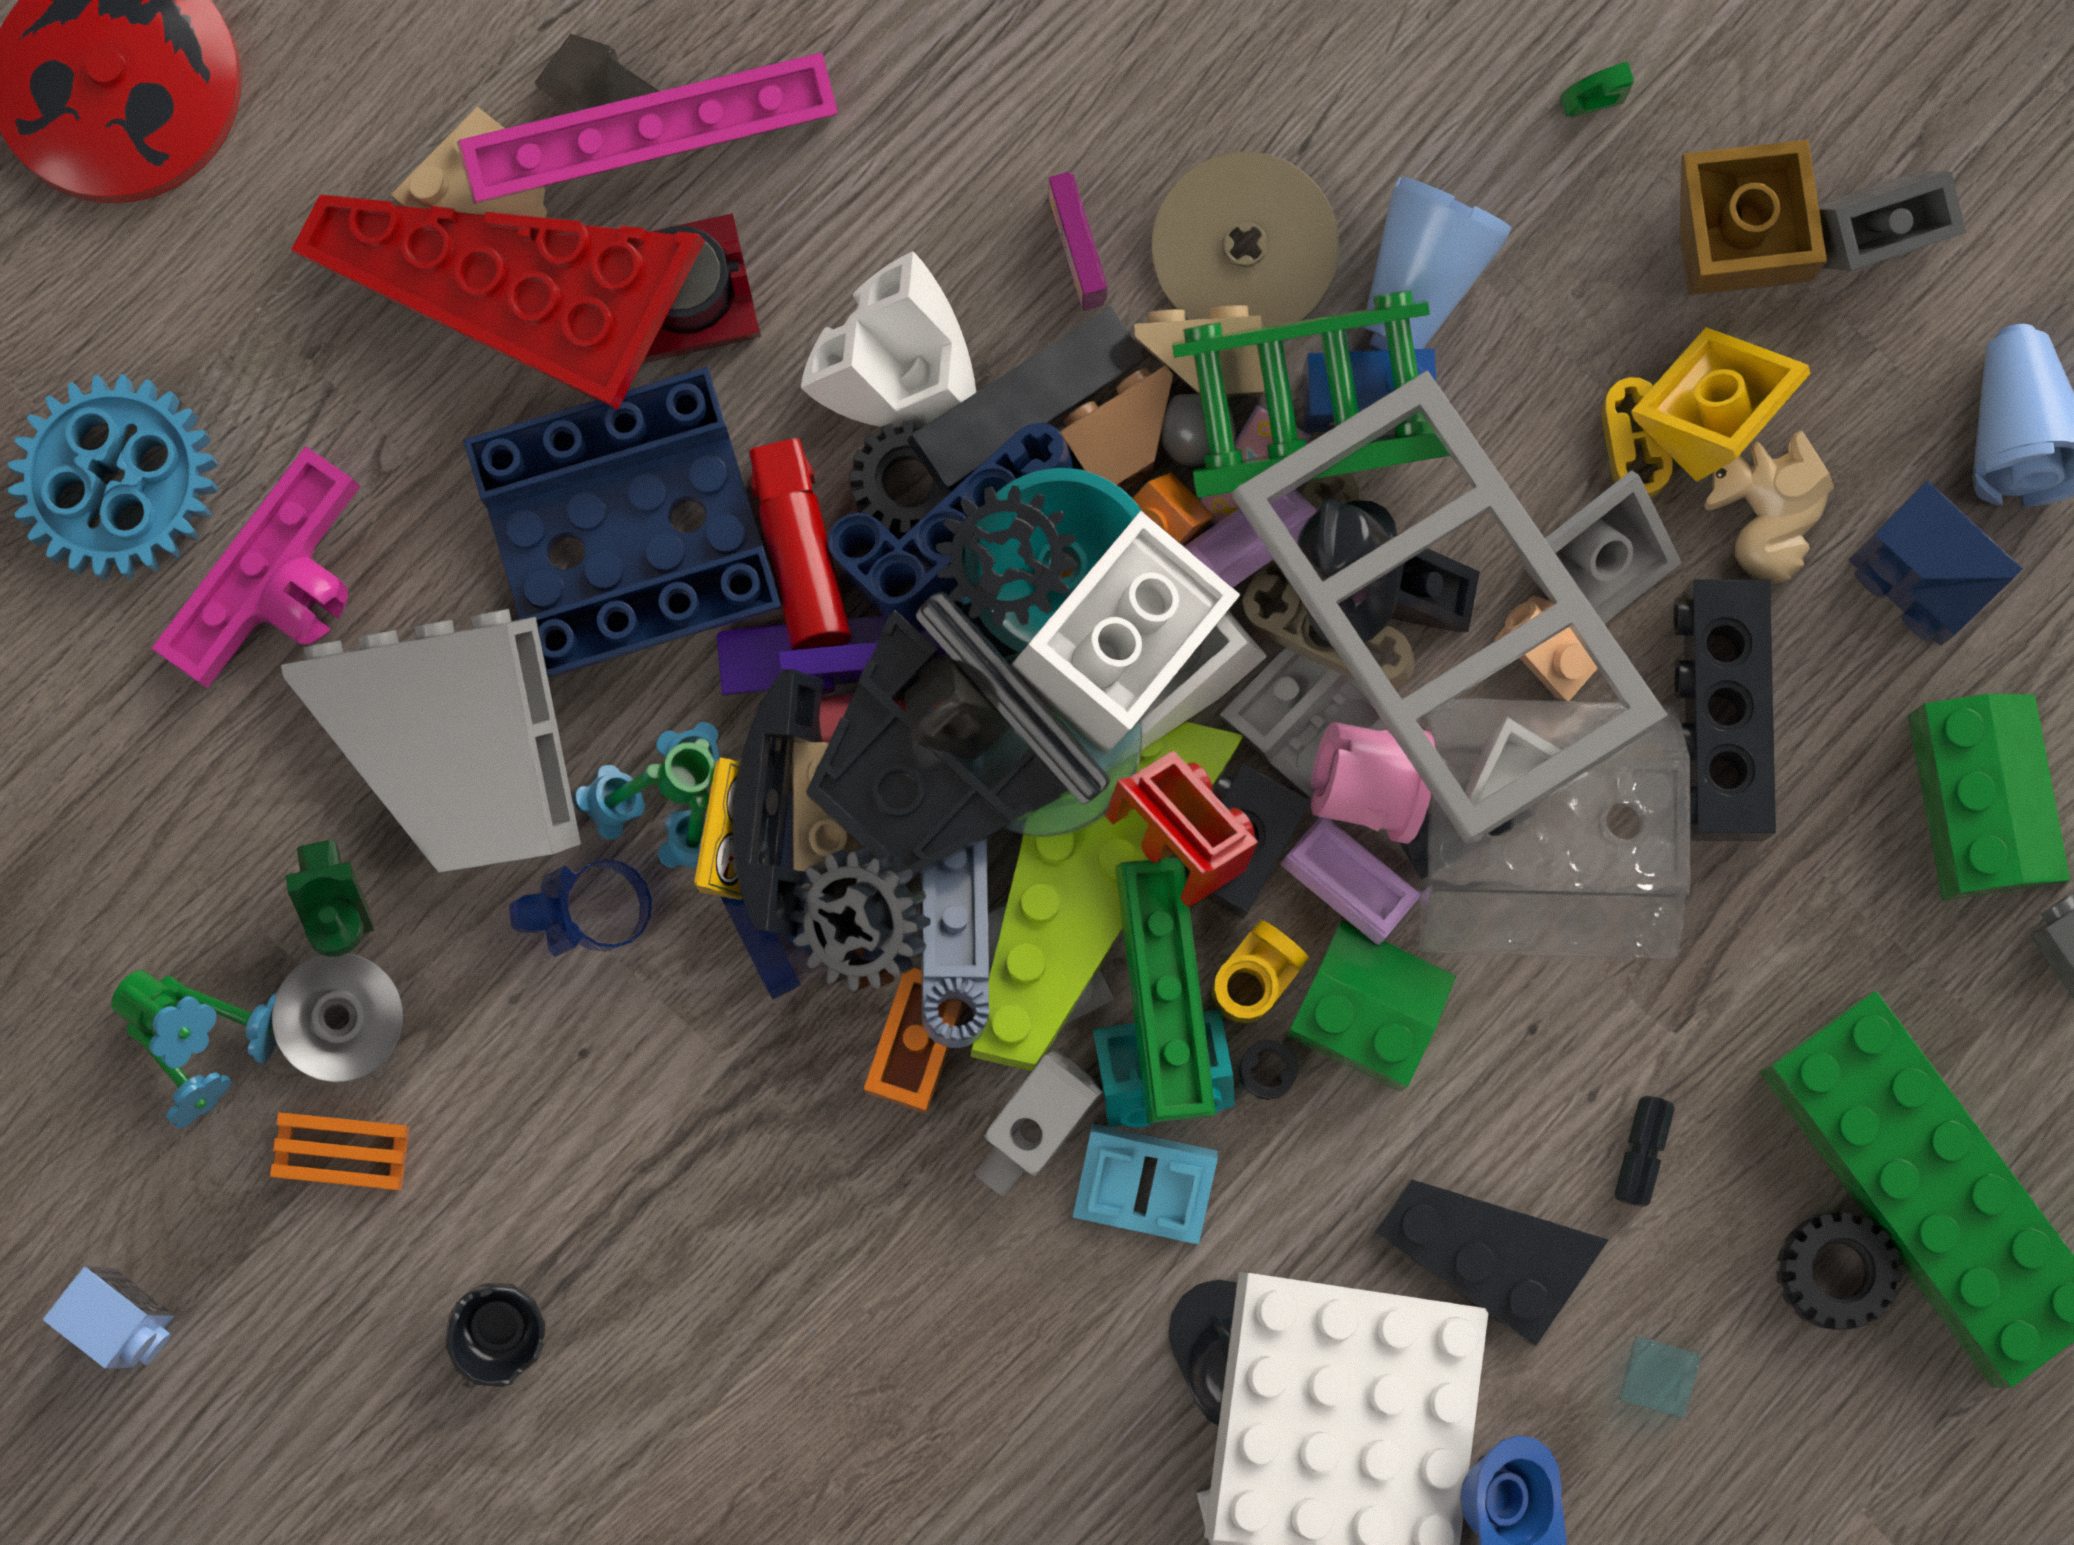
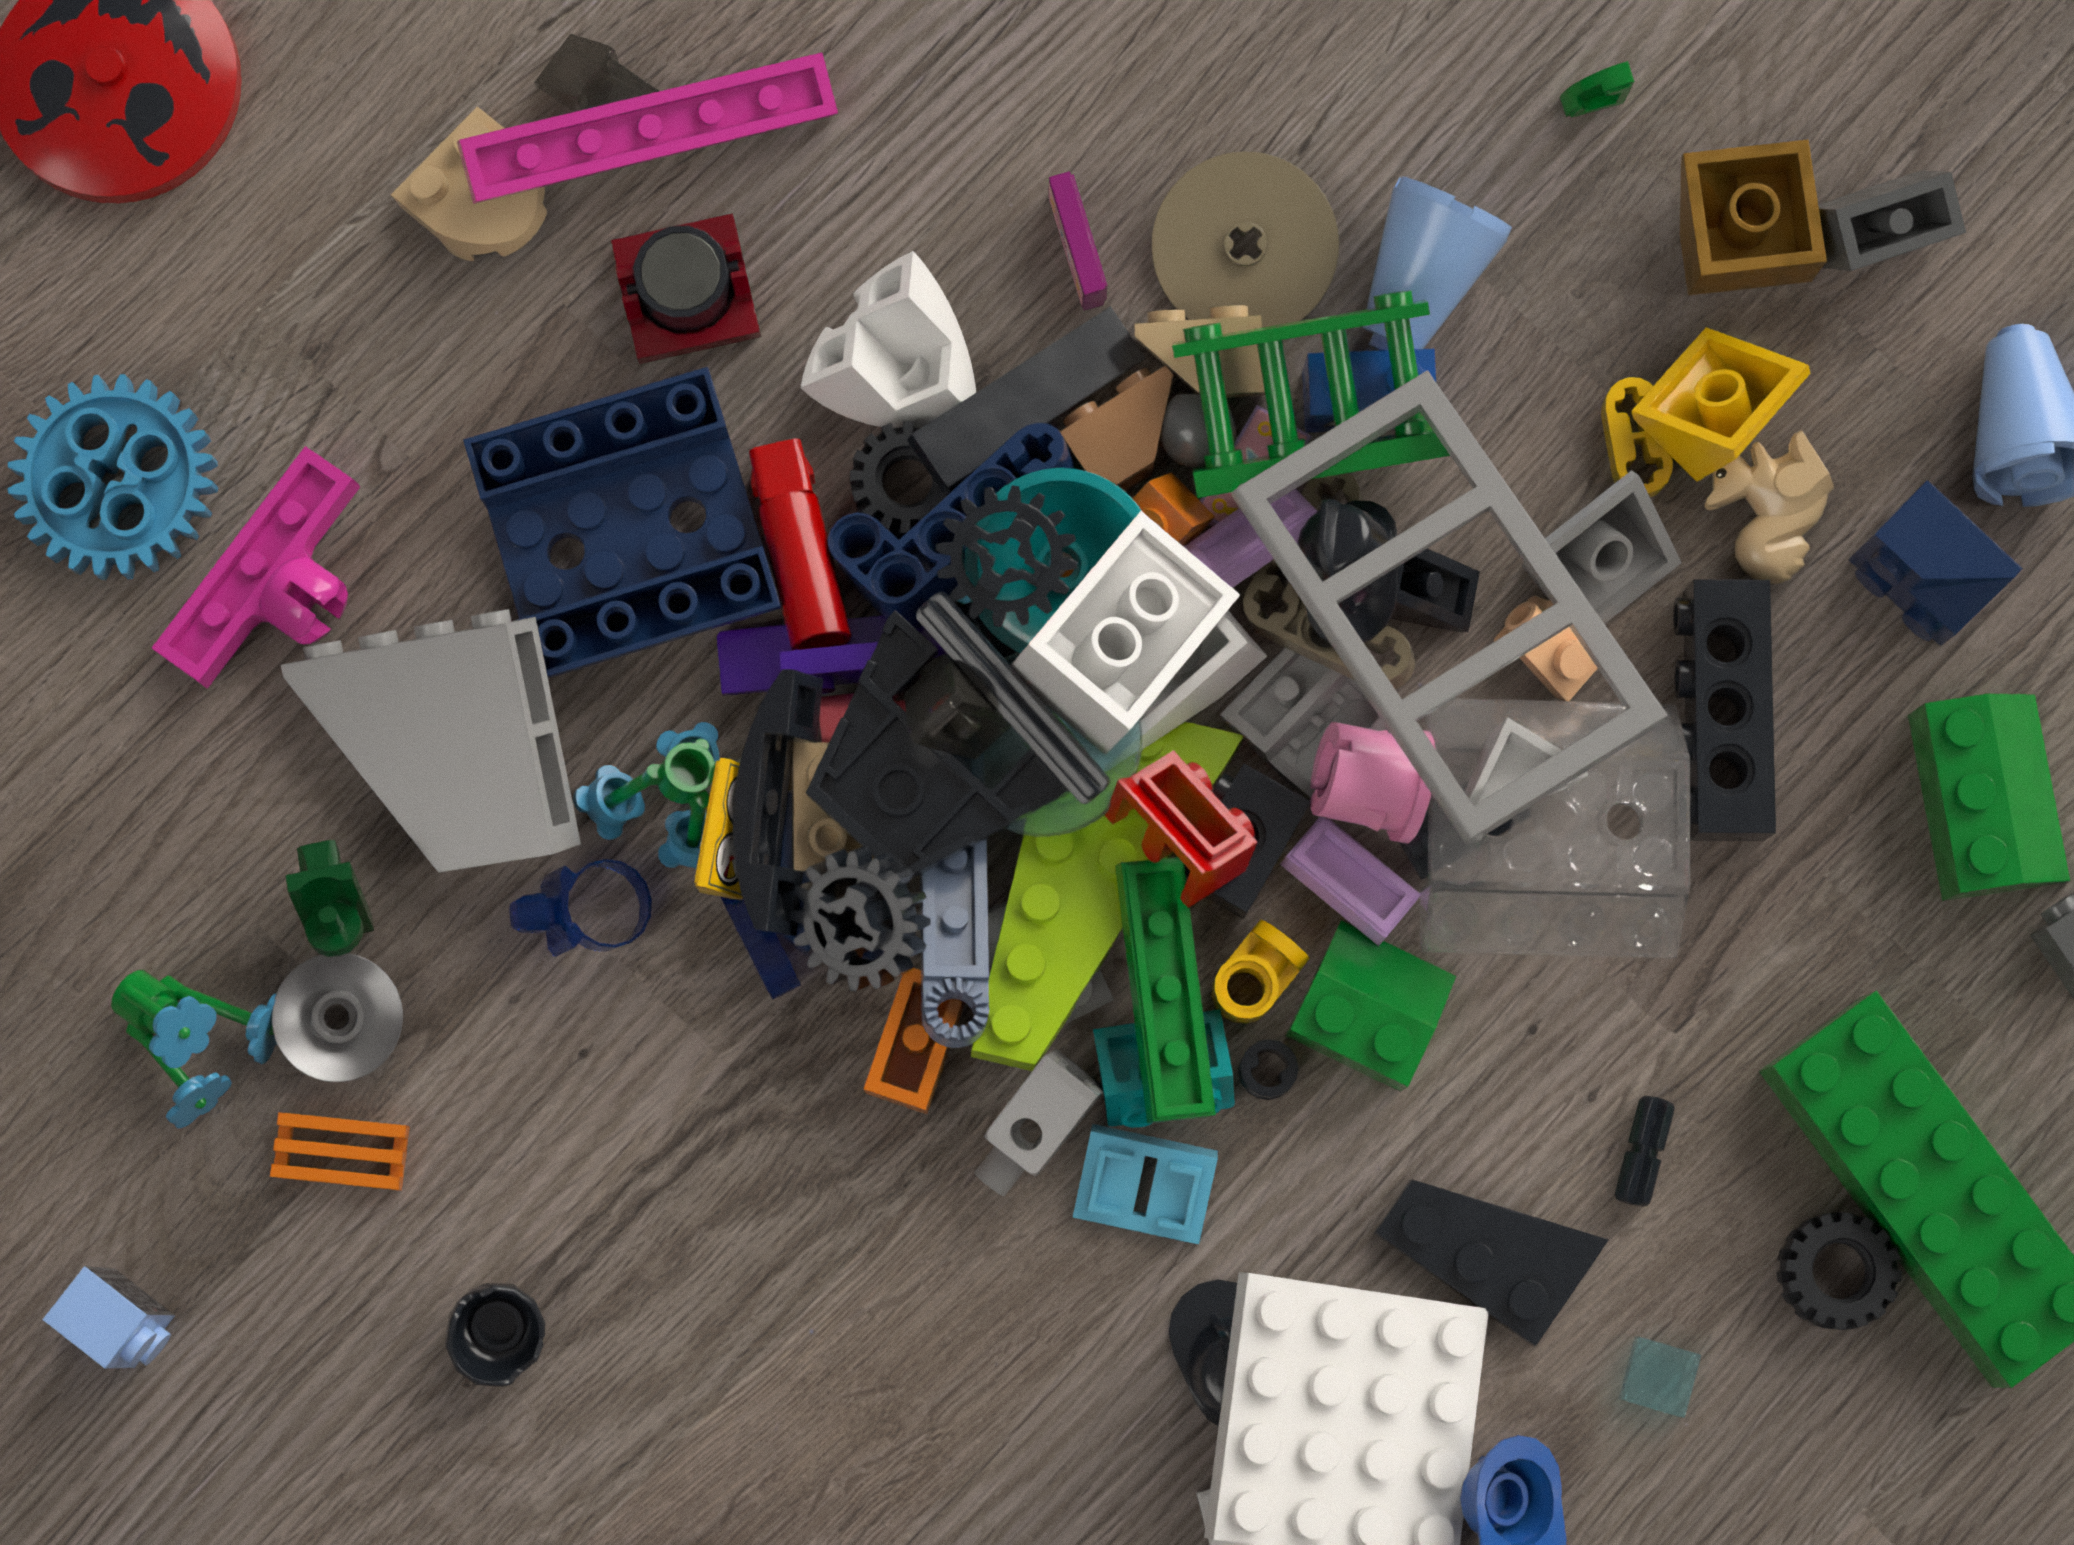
red wing [291,194,705,410] -> none

